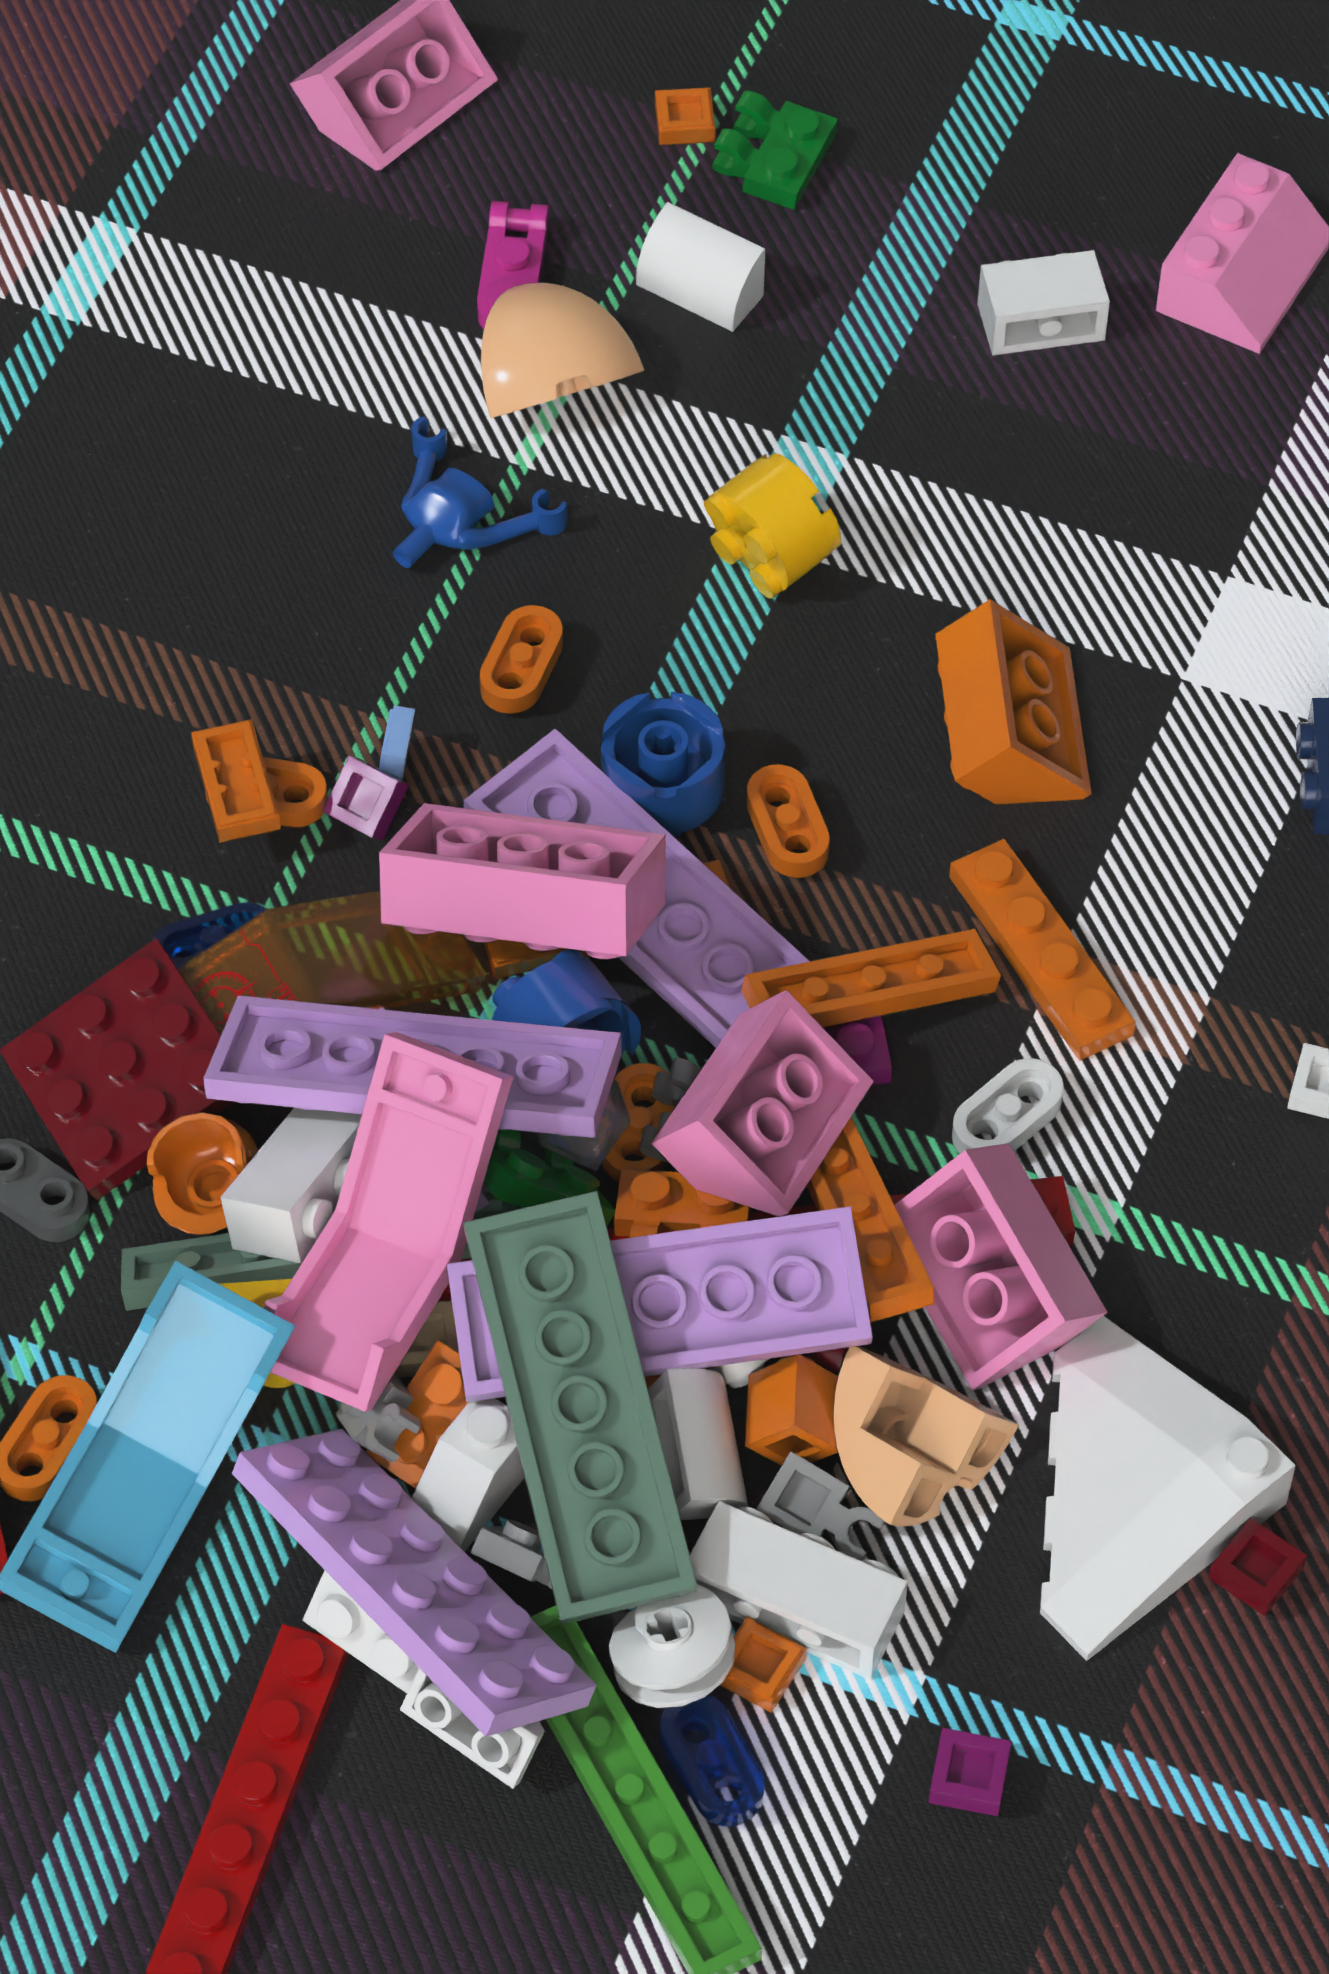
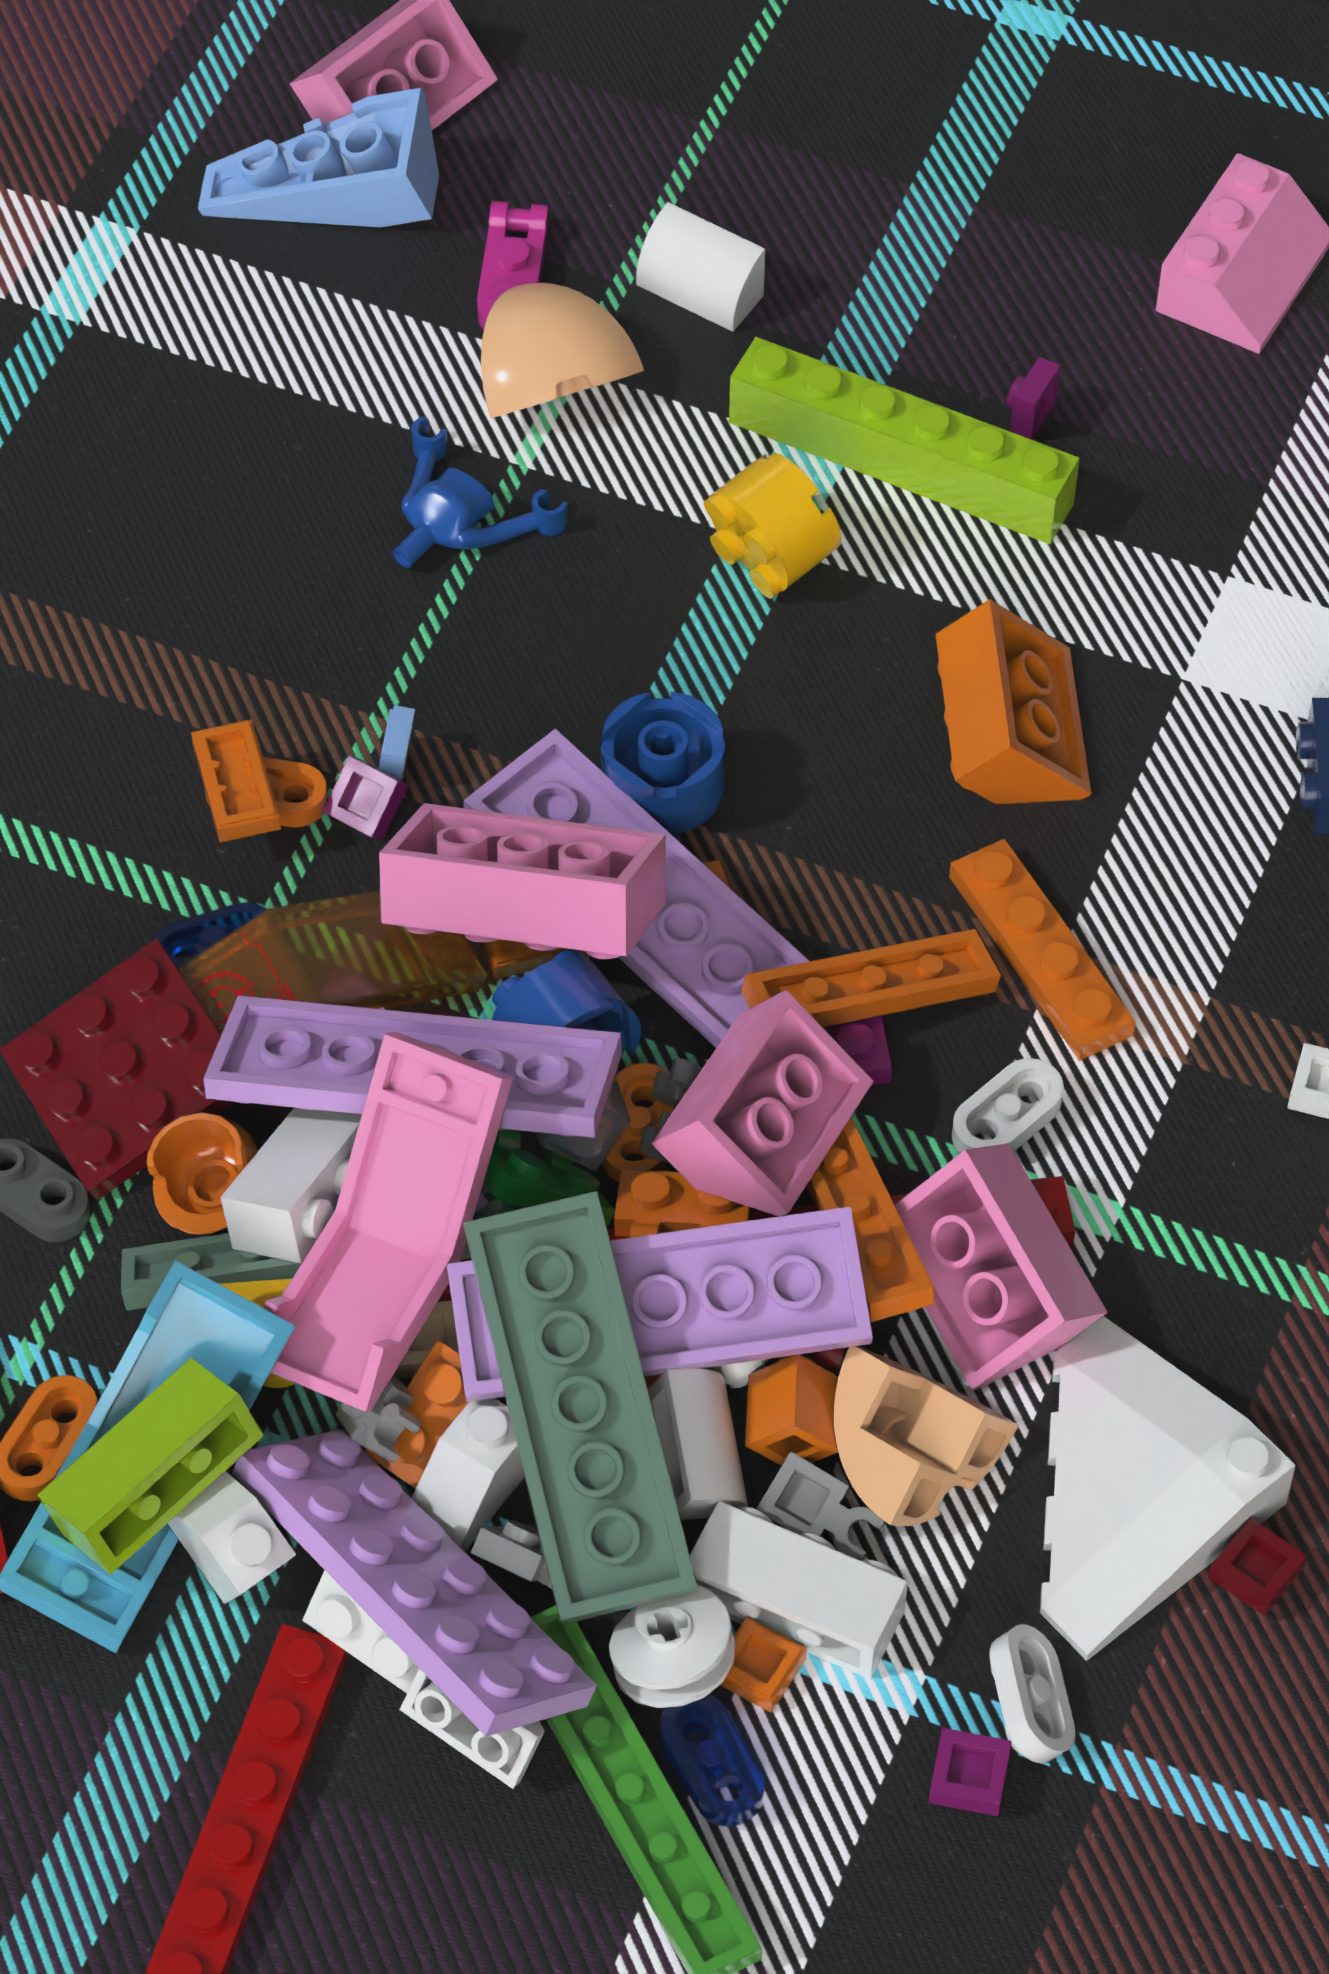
orange plate [480,605,563,714] -> none
orange tile [655,88,715,145] -> none
green plate [712,91,838,210] -> none
orange plate [747,764,829,878] -> none
white brick [978,250,1110,356] -> none
none -> lime brick [37,1358,264,1575]
none -> white slope [168,1471,296,1604]
none -> light blue wedge [198,88,439,227]
none -> lime brick [729,337,1079,545]
none -> white plate [990,1624,1075,1763]
none -> magenta plate [1006,357,1060,440]

